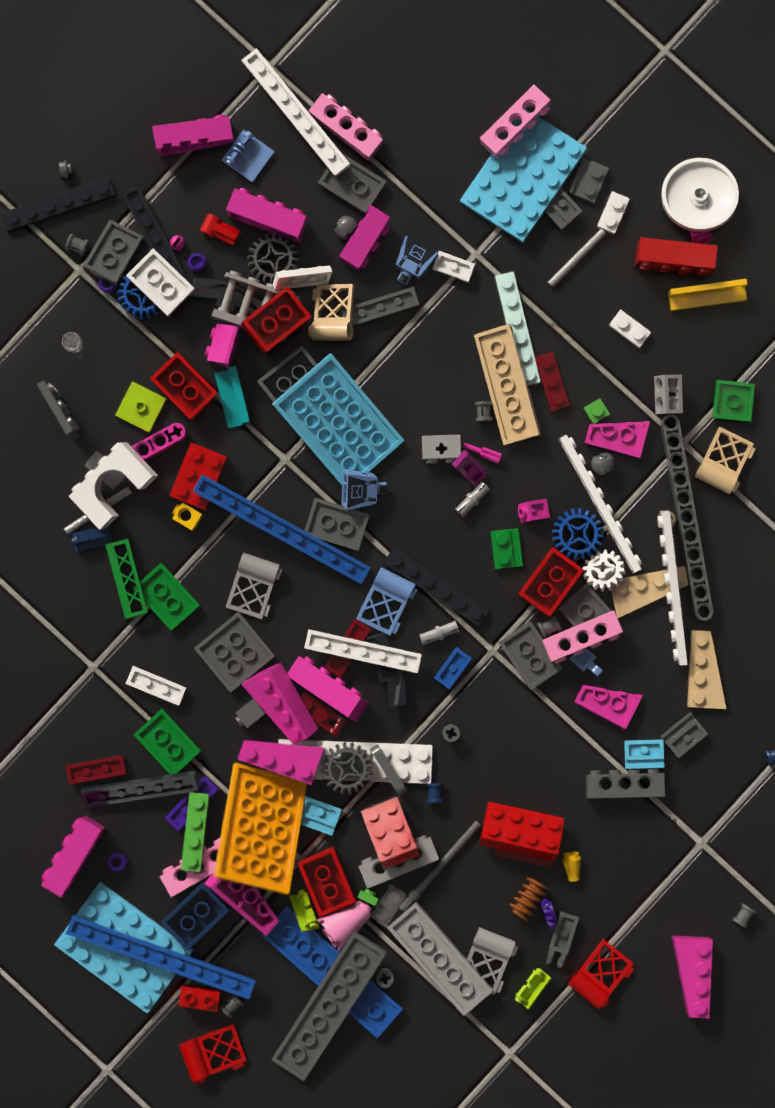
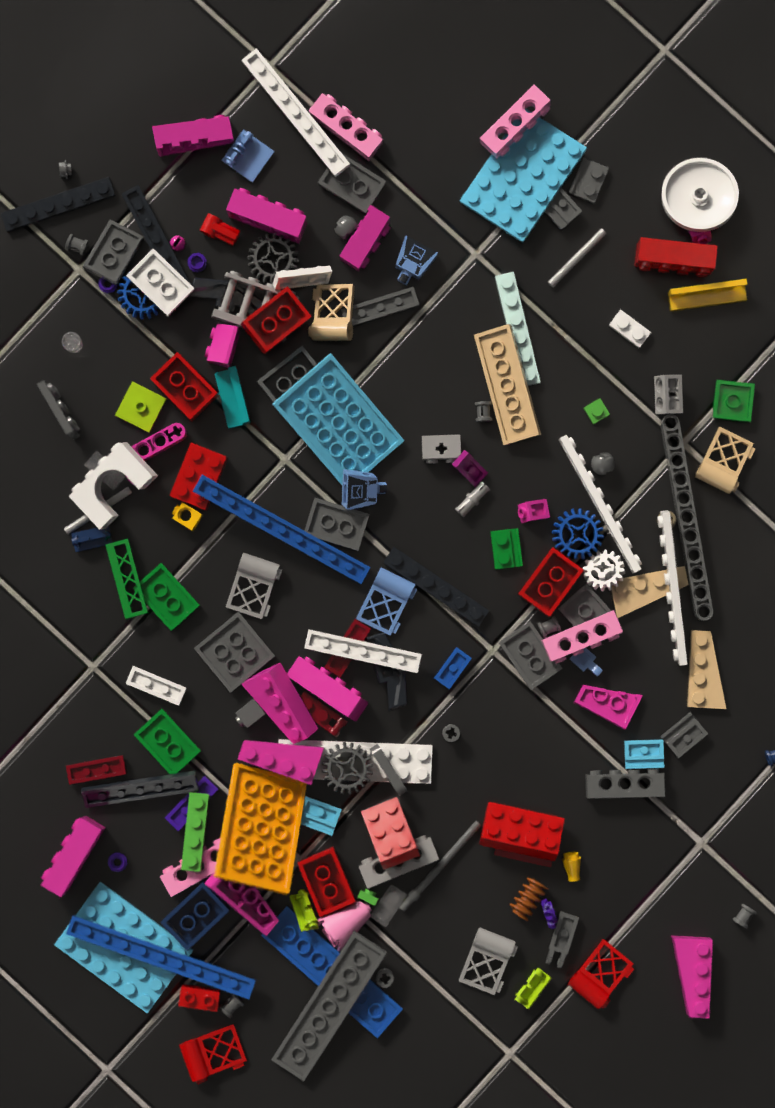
light grey plate [387,902,493,1016] -> none
light grey pin [419,621,459,646] -> none
dark blue bush [426,783,444,803] -> none
white plate [432,251,475,283] -> none
dark pink axle [463,443,502,464] -> none
dark red plate [535,352,570,412] -> none
dark pink wing [584,421,650,458] -> none
white plate [597,191,629,234] -> none

